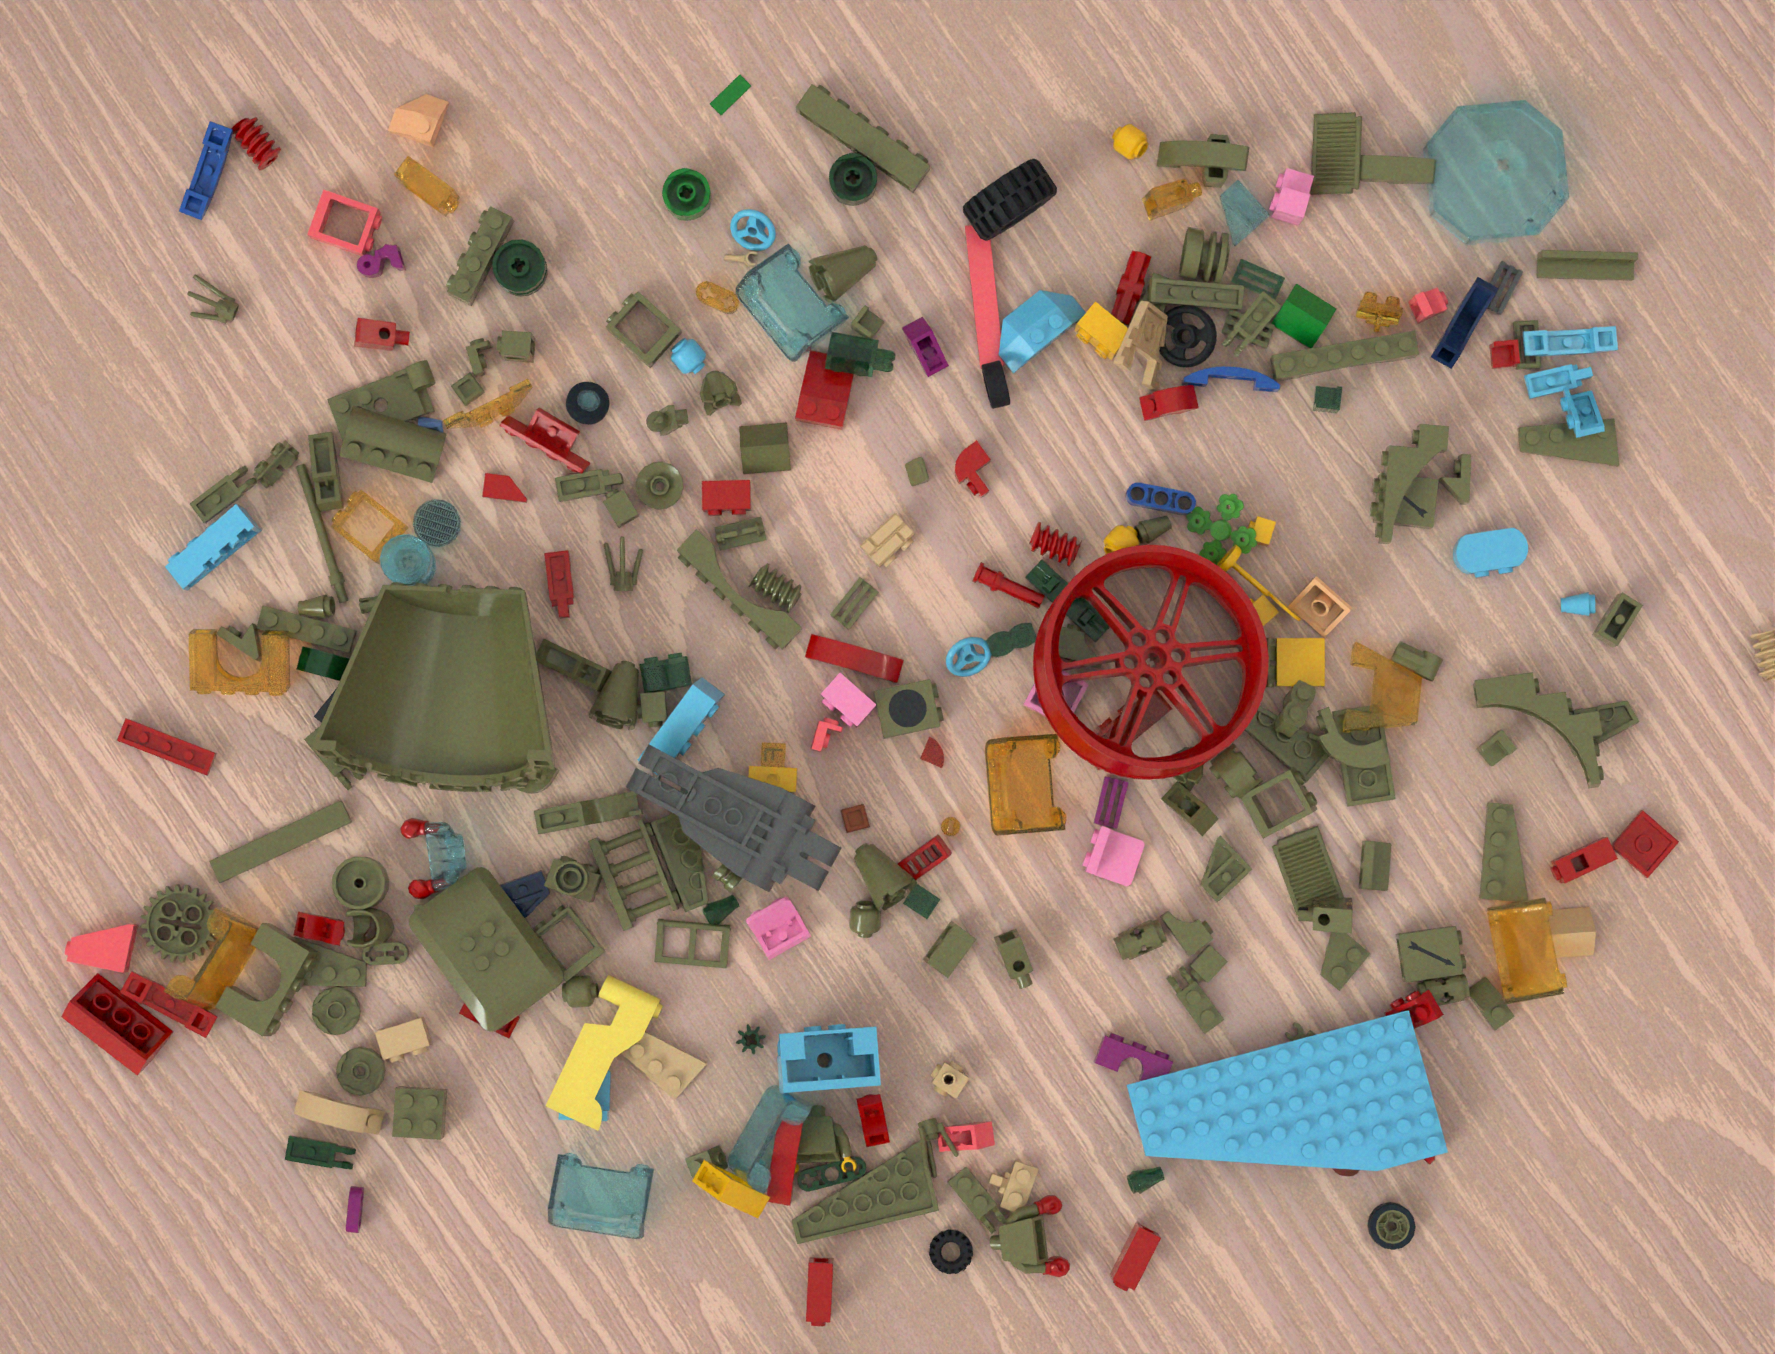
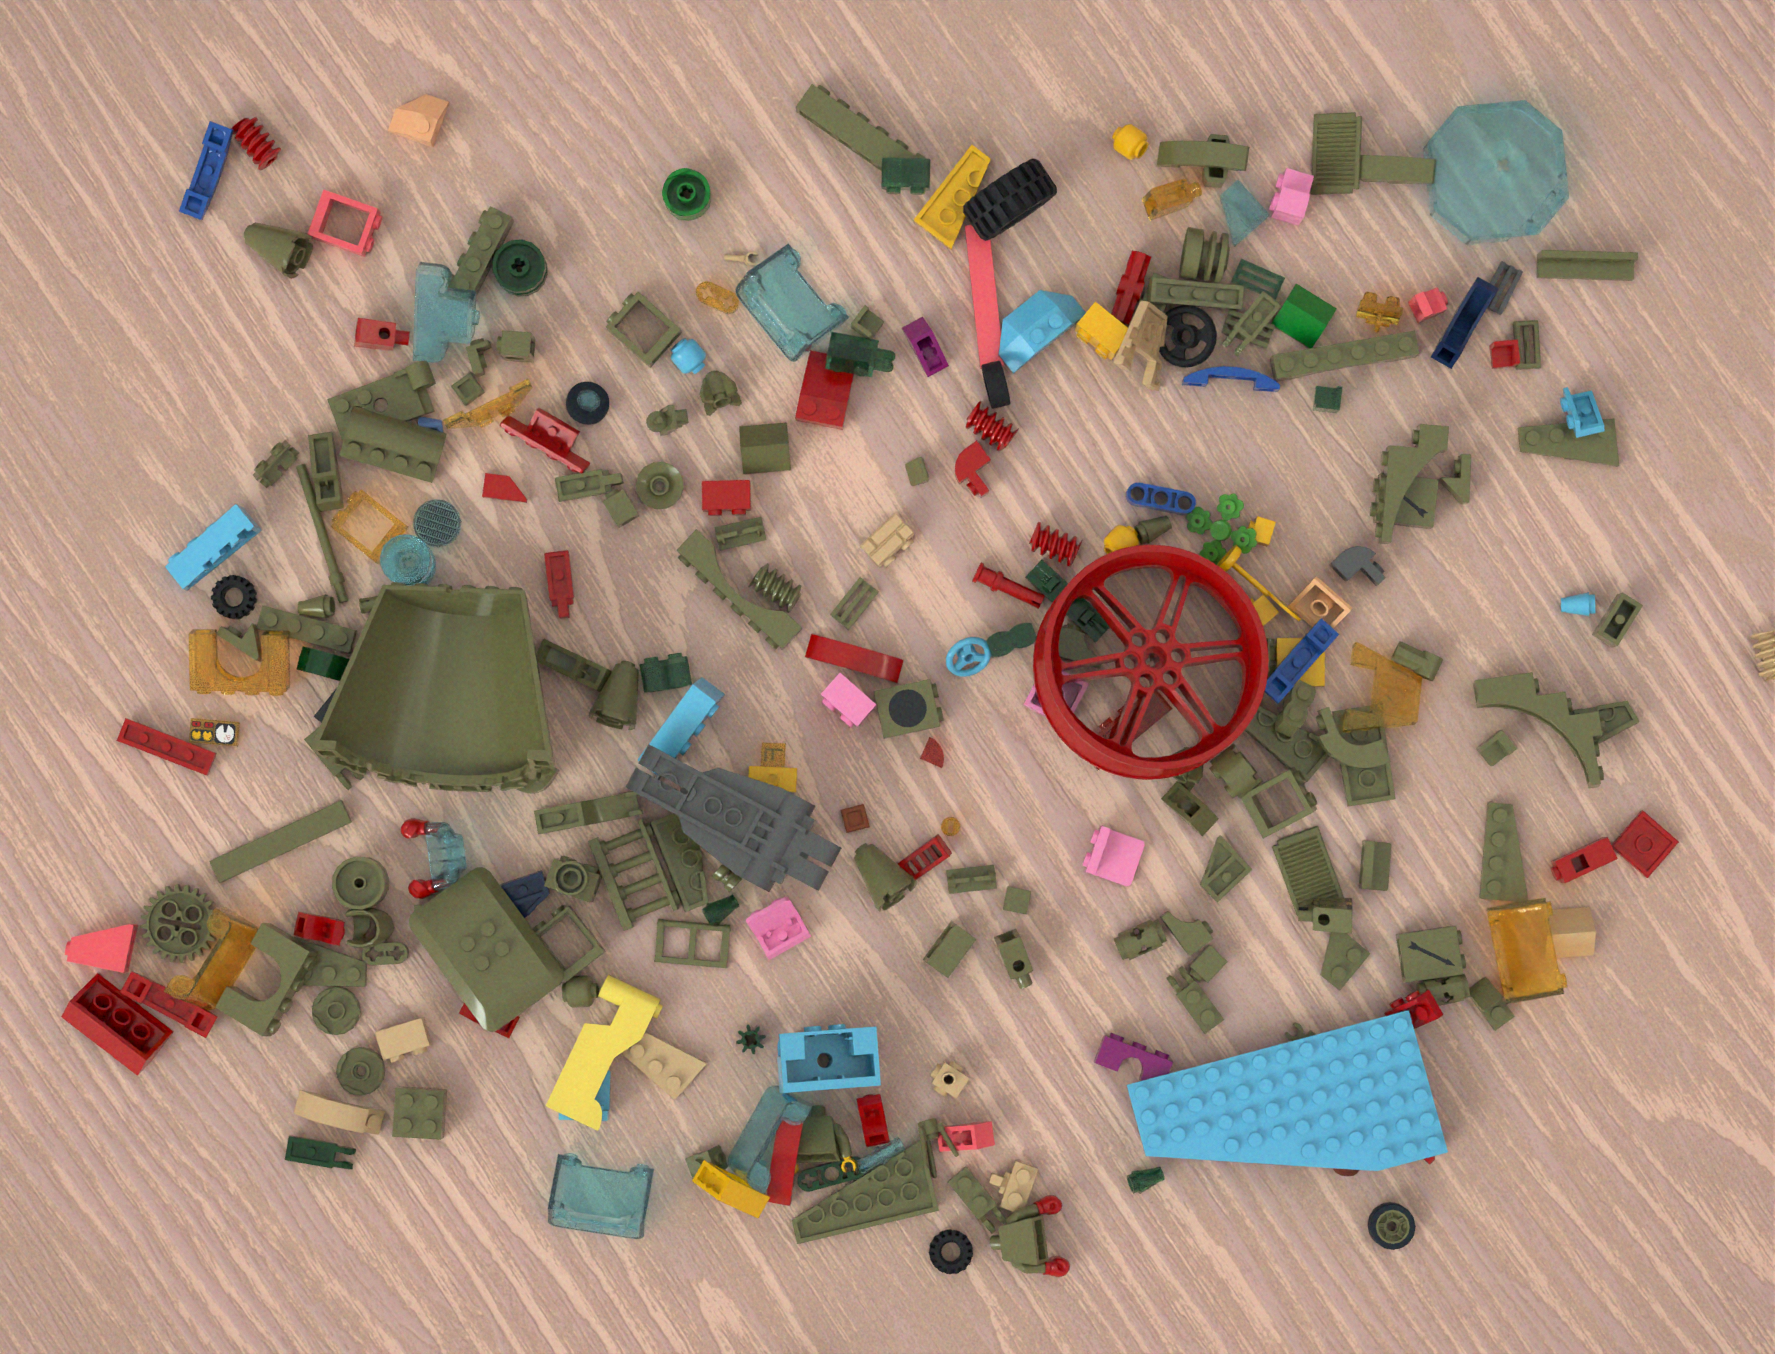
olive plant [187,275,239,324] -> none
olive hinge [190,466,257,524] -> none
magenta beam [346,1186,364,1233] -> none
magenta leg [357,244,406,278] -> none
clear yellow window [394,156,460,217] -> none
olive plant [604,536,643,591] -> none
olive brick [637,692,668,728] -> none
green sticker [710,75,751,115] -> none
medium azure piece [730,209,776,251] -> none
red window [806,1257,834,1326] -> none
olive cone [808,245,877,303] -> none
coral bracket [810,718,843,752] -> none
dark green brick [829,153,877,206] -> none
olive head [849,901,881,938] -> none
clear green panel [903,884,940,919] -> none
clear yellow windscreen [985,734,1066,836] -> none
magenta tile [1094,776,1128,829] -> none
red brick [1110,1222,1161,1291] -> none
red brick [1139,385,1199,421] -> none
medium azure brick [1453,528,1528,578] -> none
medium azure slope [1522,326,1618,356] -> none
medium azure hinge [1524,364,1593,399] -> none
none -> tile [189,718,240,746]
none -> black tyre [211,575,257,619]
none -> olive cone [244,222,313,279]
none -> clear light blue brick [413,262,480,363]
none -> clear light blue pin [856,1137,905,1175]
none -> clear green brick [881,158,931,195]
none -> yellow wing [913,145,991,250]
none -> olive hinge [946,865,997,894]
none -> red piece [966,401,1019,451]
none -> olive tile [1003,886,1031,915]
none -> blue slope [1264,618,1339,704]
none -> dark grey brick [1329,546,1386,586]

